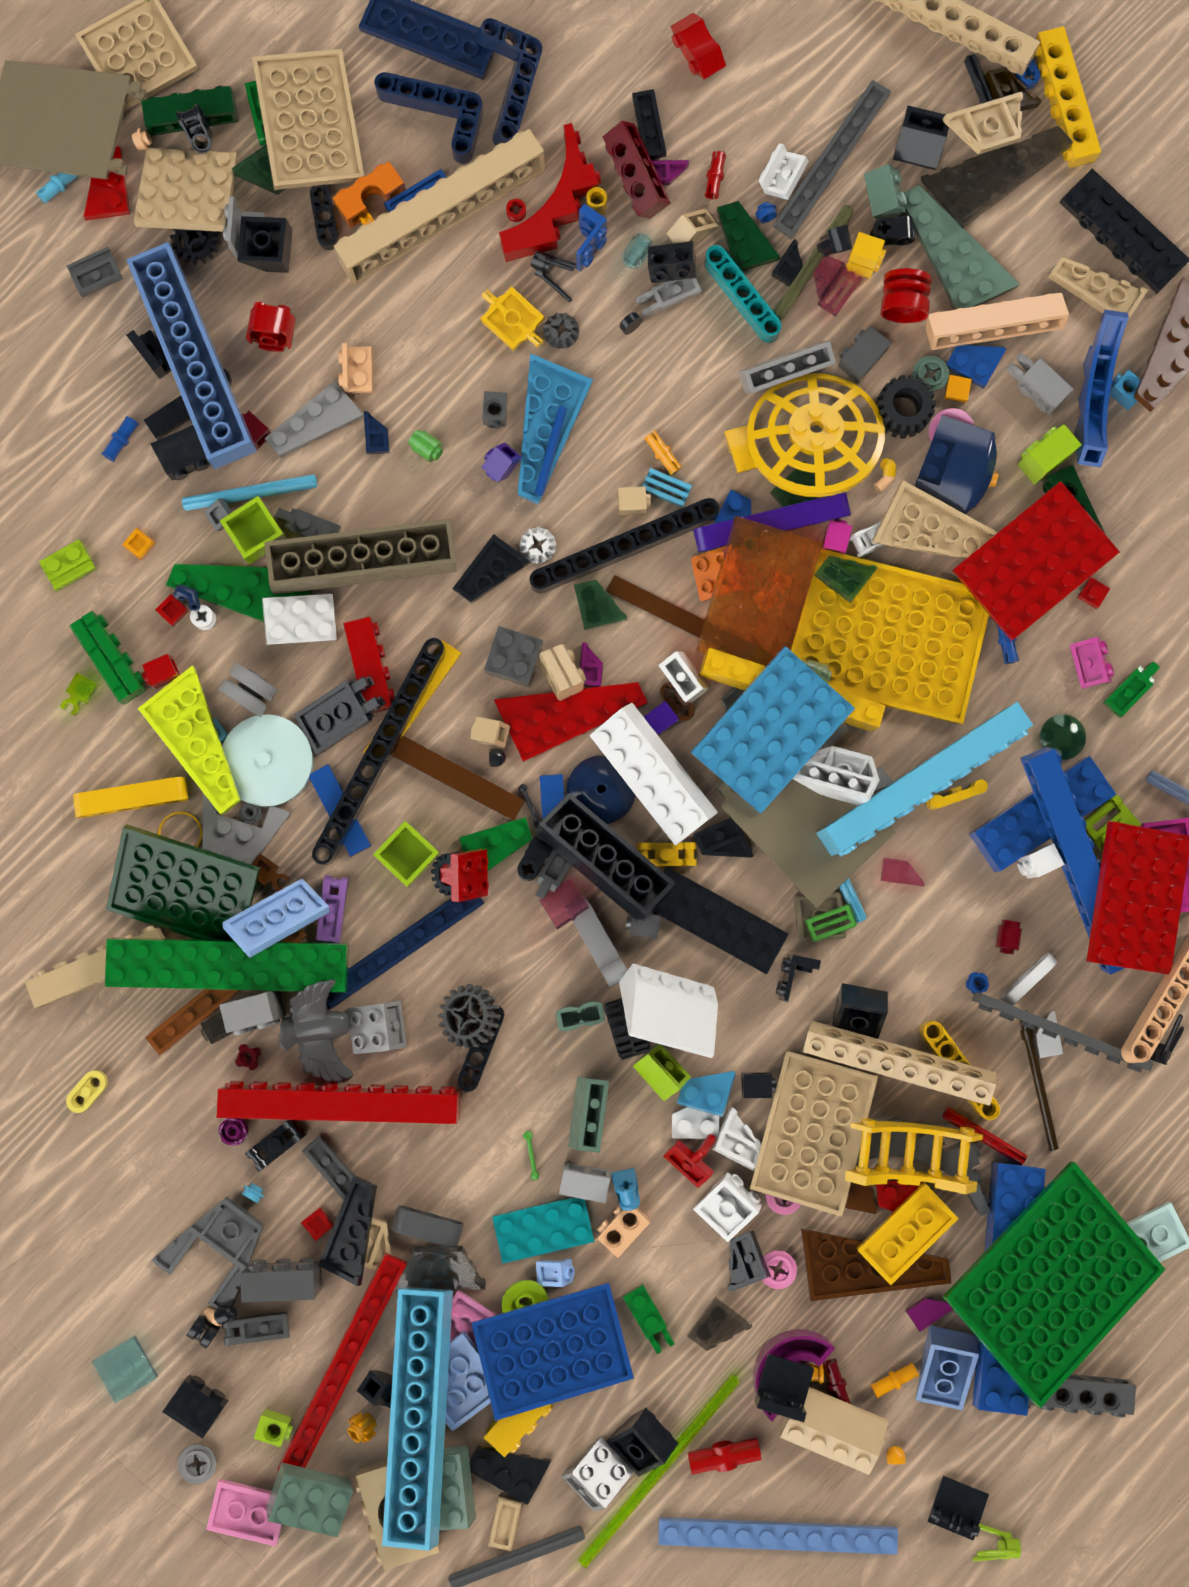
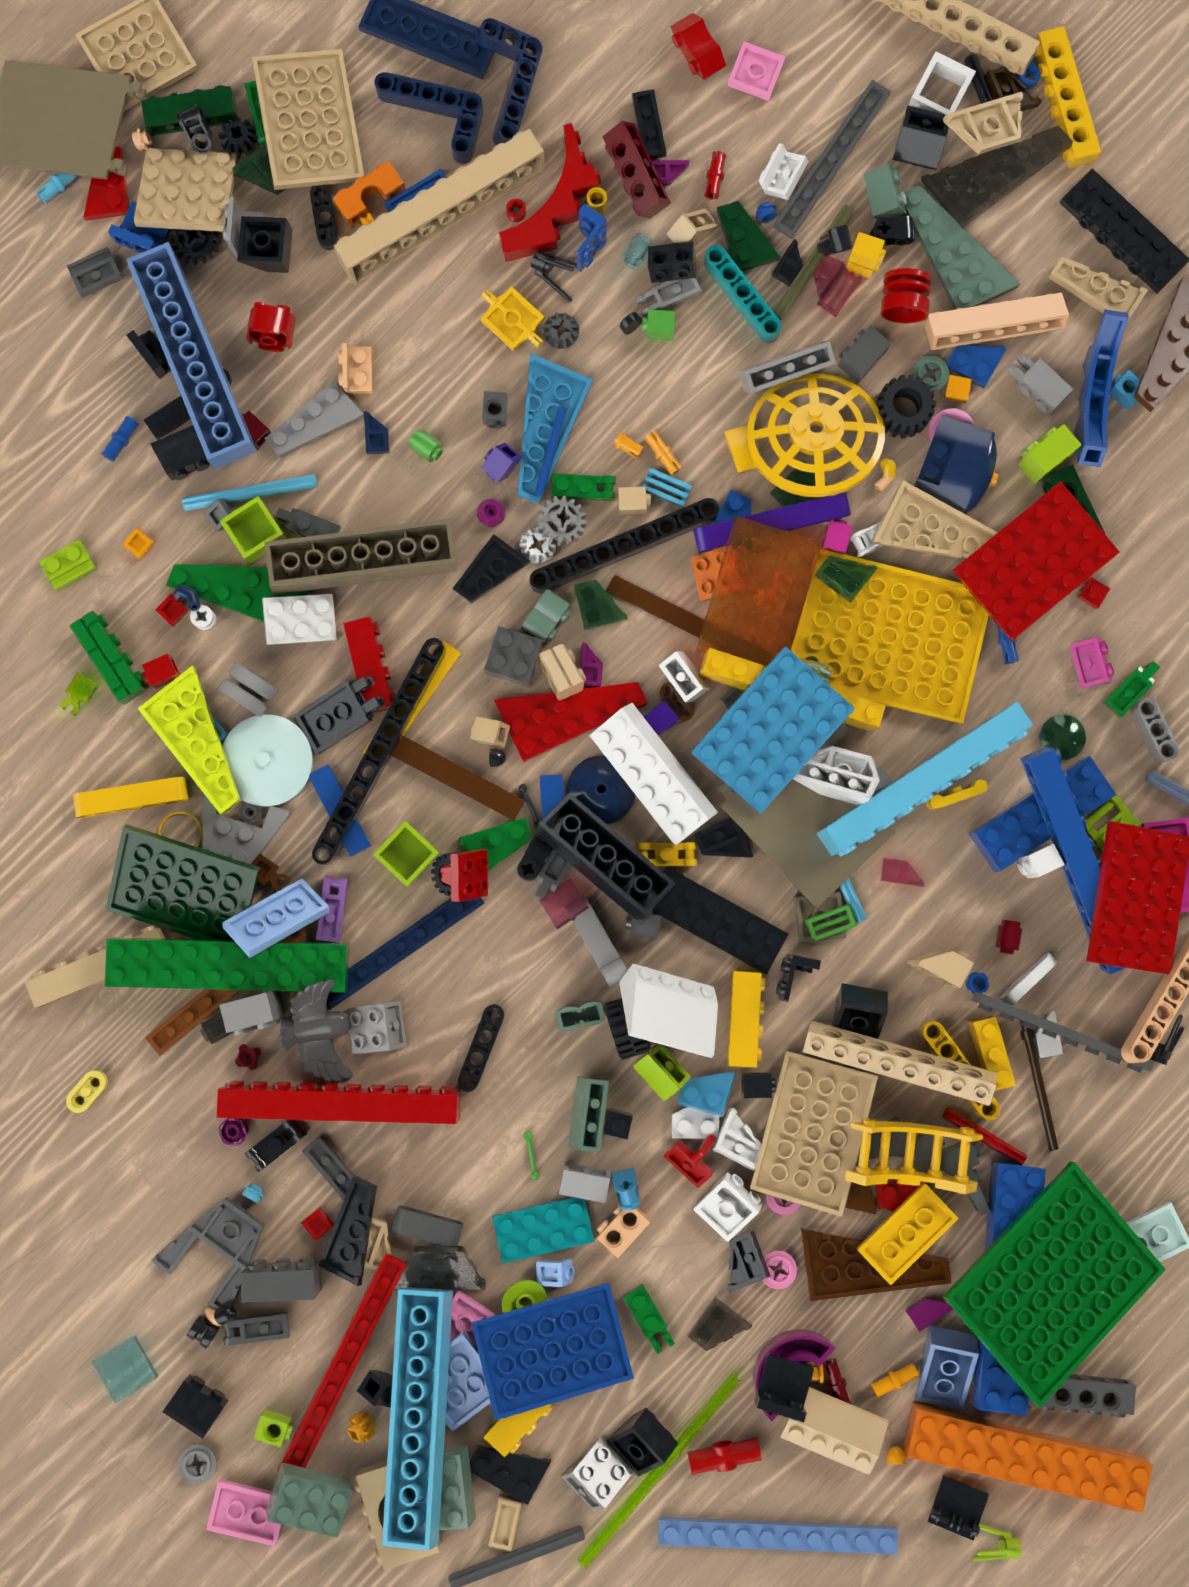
dark grey gear [437,984,501,1048] -> none
none -> blue bracket [108,202,170,253]
none -> black gear [219,116,258,159]
none -> magenta plate [477,499,505,527]
none -> sand green brick [521,589,571,644]
none -> light grey gear [536,496,587,546]
none -> green plate [551,473,616,501]
none -> black brick [604,1108,633,1140]
none -> light orange pin [613,433,644,459]
none -> bright green brick [642,309,675,341]
none -> bright pink plate [727,42,785,101]
none -> yellow brick [727,971,765,1068]
none -> orange brick [902,1402,1153,1513]
none -> tan slope [905,949,974,988]
none -> white window [909,51,976,114]
none -> yellow brick [967,1015,1016,1091]
none -> light grey beam [1131,698,1179,763]

